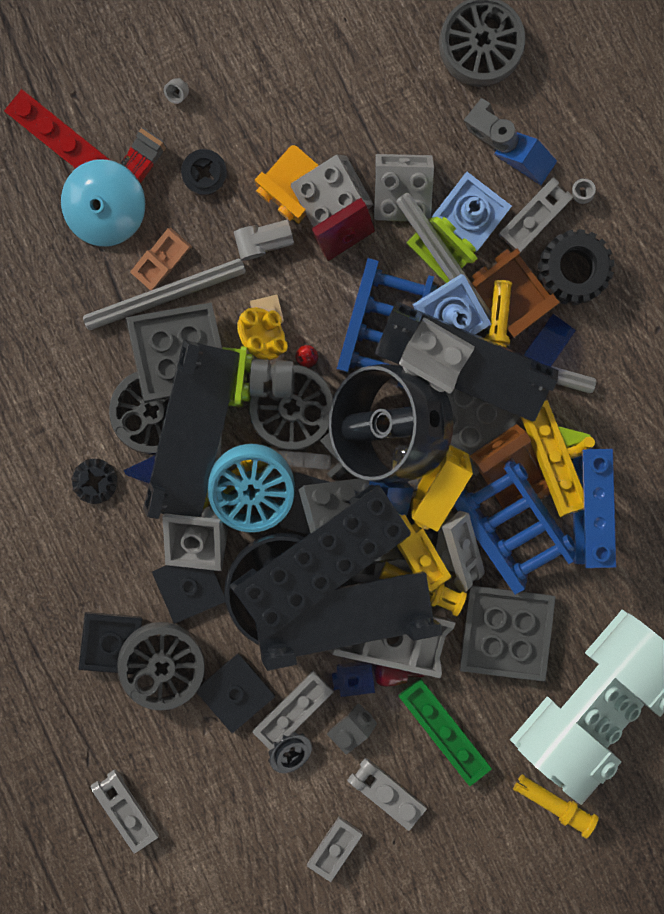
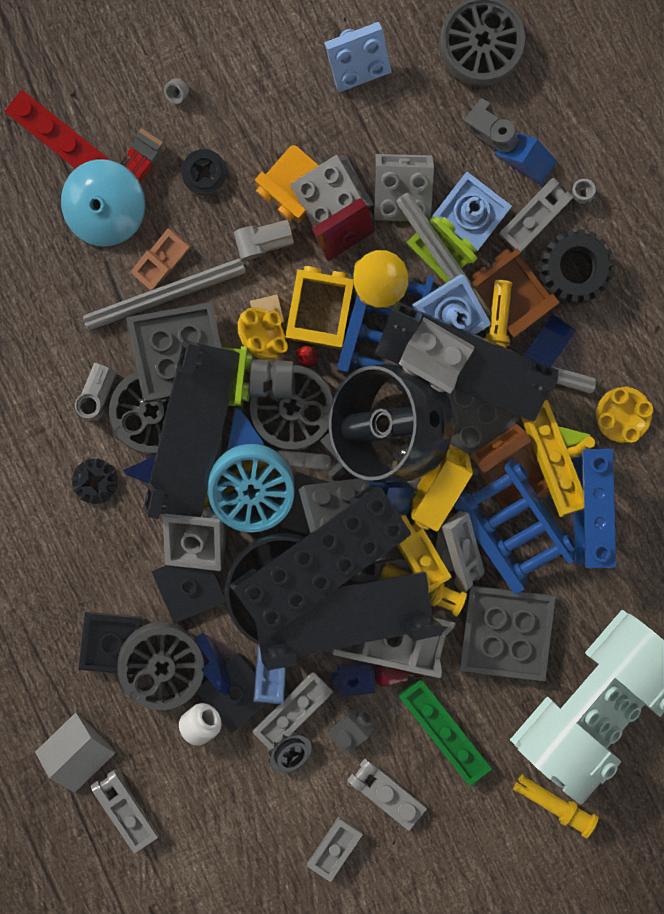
none -> light grey slope [35,712,116,793]
none -> light grey piece [75,363,118,421]
none -> white head [179,703,222,746]
none -> clear blue slope [195,632,231,695]
none -> blue slope [227,409,265,466]
none -> medium blue plate [254,645,286,704]
none -> yellow window [285,266,354,350]
none -> light blue plate [324,22,392,92]
none -> yellow dish [354,250,408,308]
none -> yellow dish [596,387,653,443]

